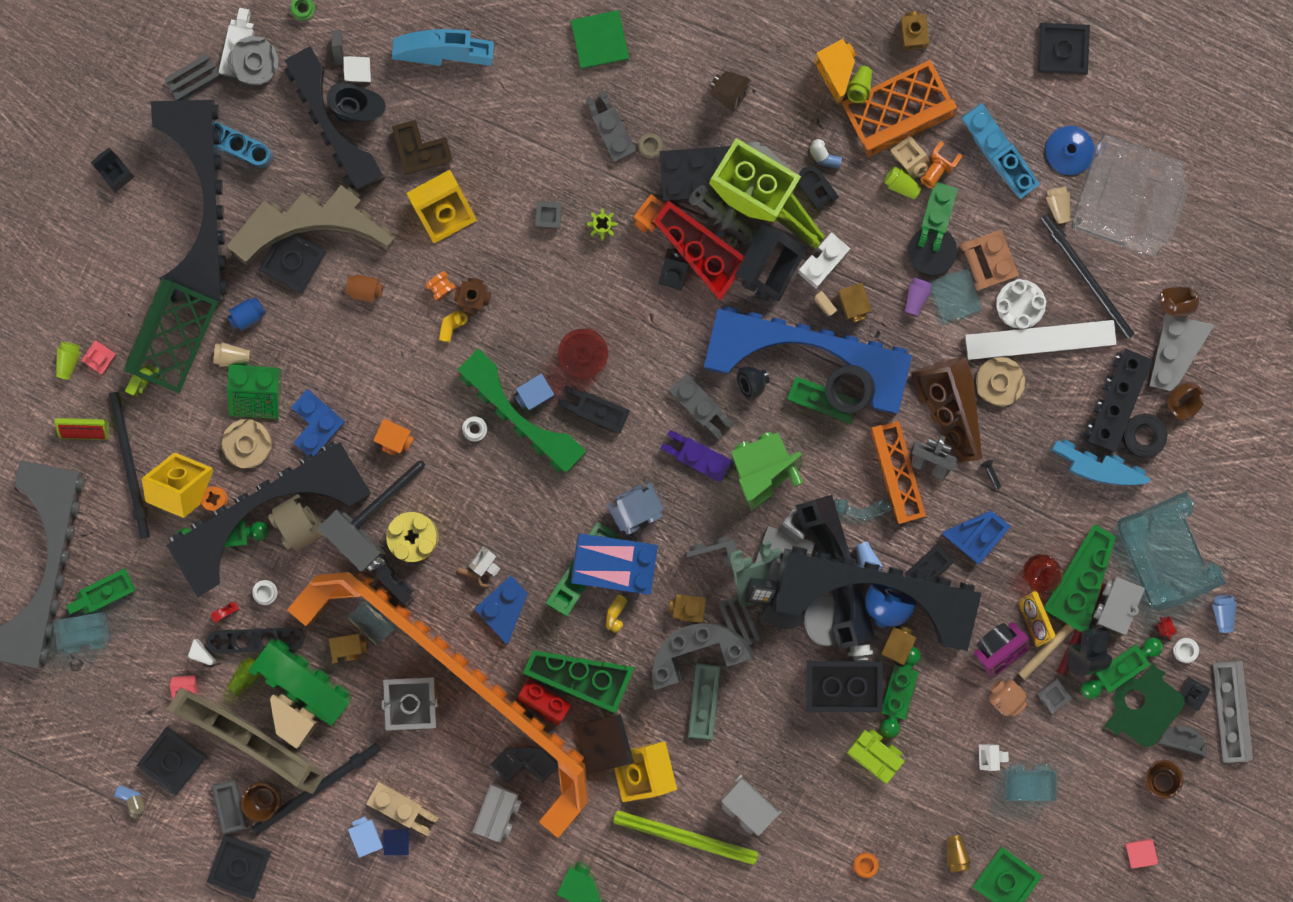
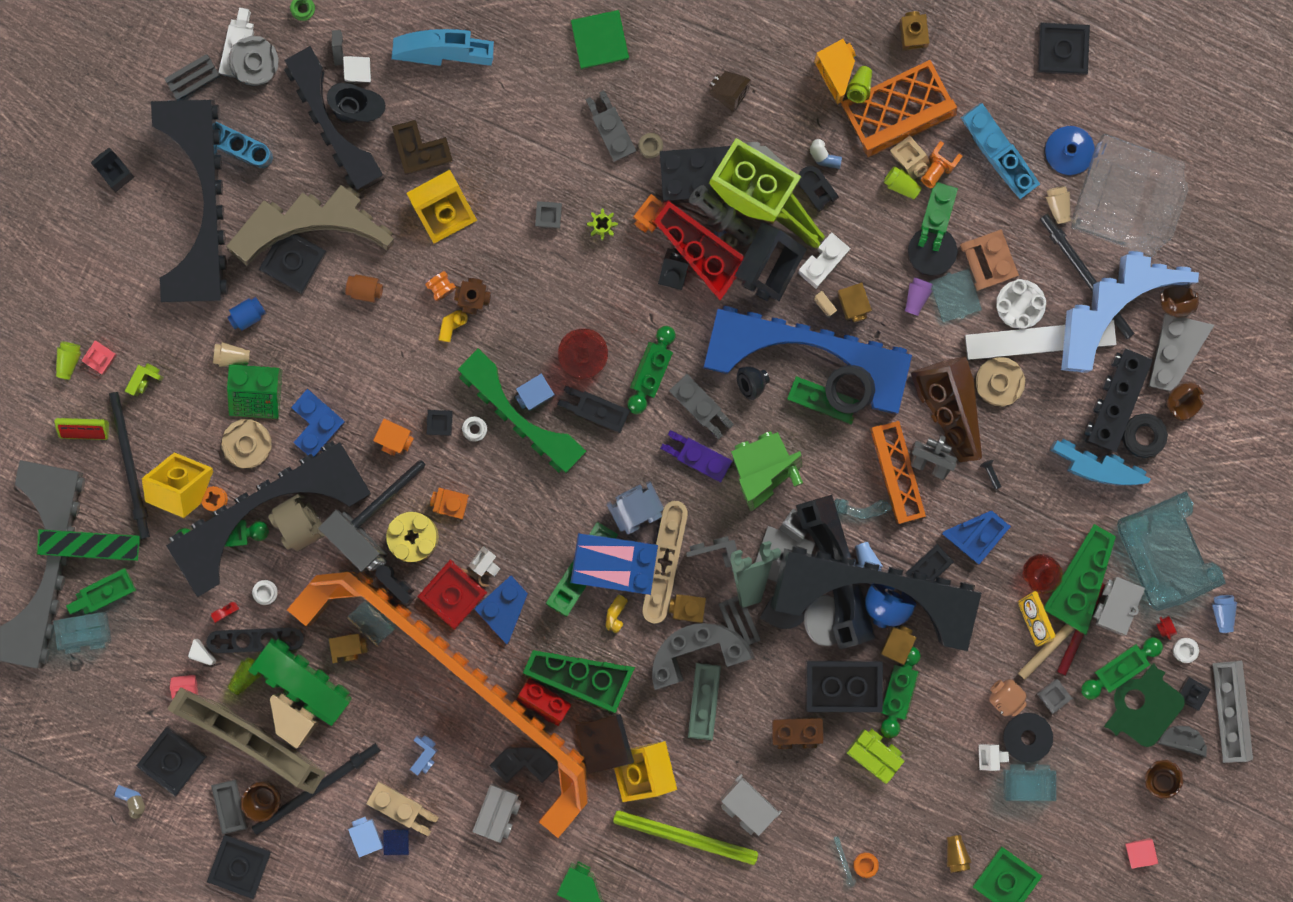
dark green fence [123,277,219,393] -> none
light grey brick [382,677,438,730] -> none
slope [745,578,778,605] -> none
white plate [848,644,873,661] -> none
magenta piece [973,621,1031,678] -> none
black brick [1067,627,1112,676] -> none
none -> tile [36,529,140,561]
none -> medium blue bracket [410,735,438,776]
none -> red plate [417,559,488,630]
none -> black plate [426,410,453,436]
none -> orange bracket [430,488,469,519]
none -> green plate [627,326,676,414]
none -> tan piece [643,501,688,623]
none -> reddish brown bracket [771,718,823,749]
none -> clear light blue hinge [834,836,856,887]
none -> black tile [1003,712,1053,763]
none -> light blue arch [1062,251,1199,373]

